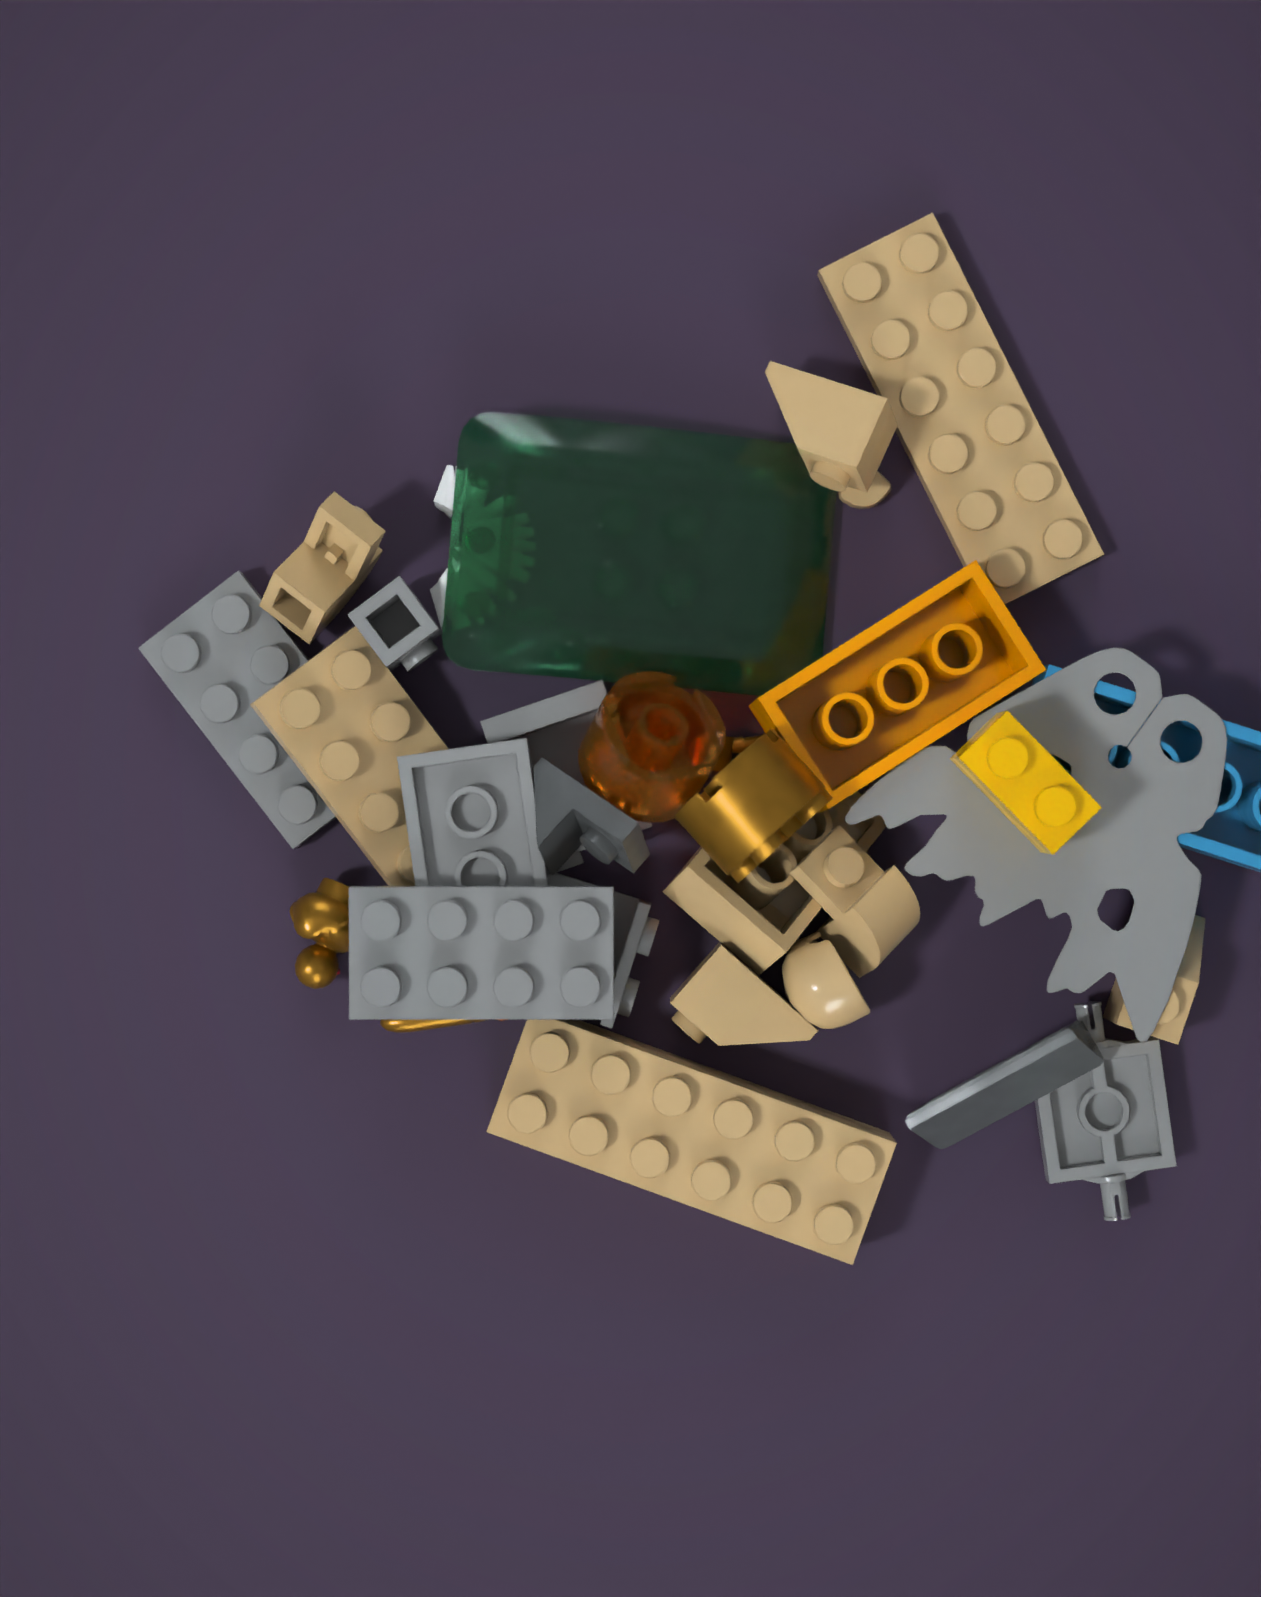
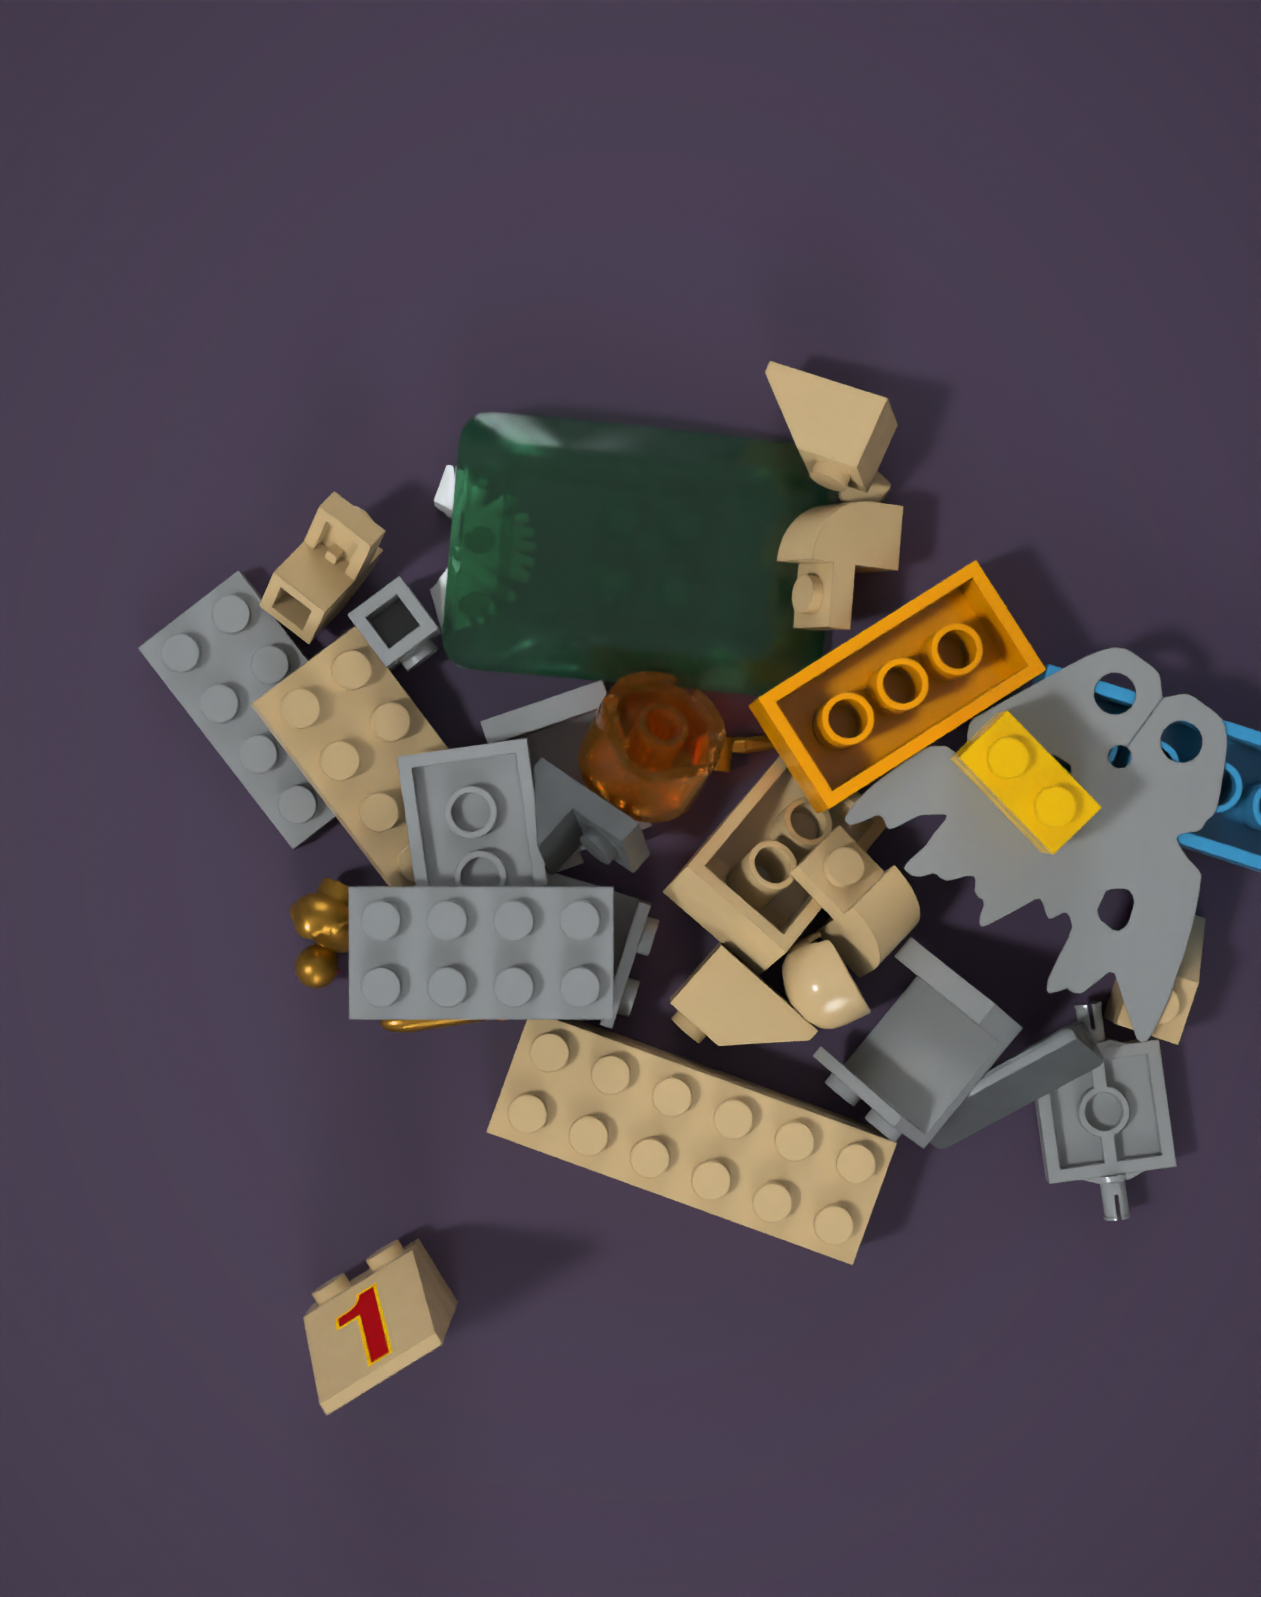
pearl gold brick [674,728,833,883] -> none
tan plate [817,213,1104,604] -> none
none -> tan slope [303,1238,458,1415]
none -> tan brick [777,501,903,631]
none -> light grey panel [813,937,1023,1149]

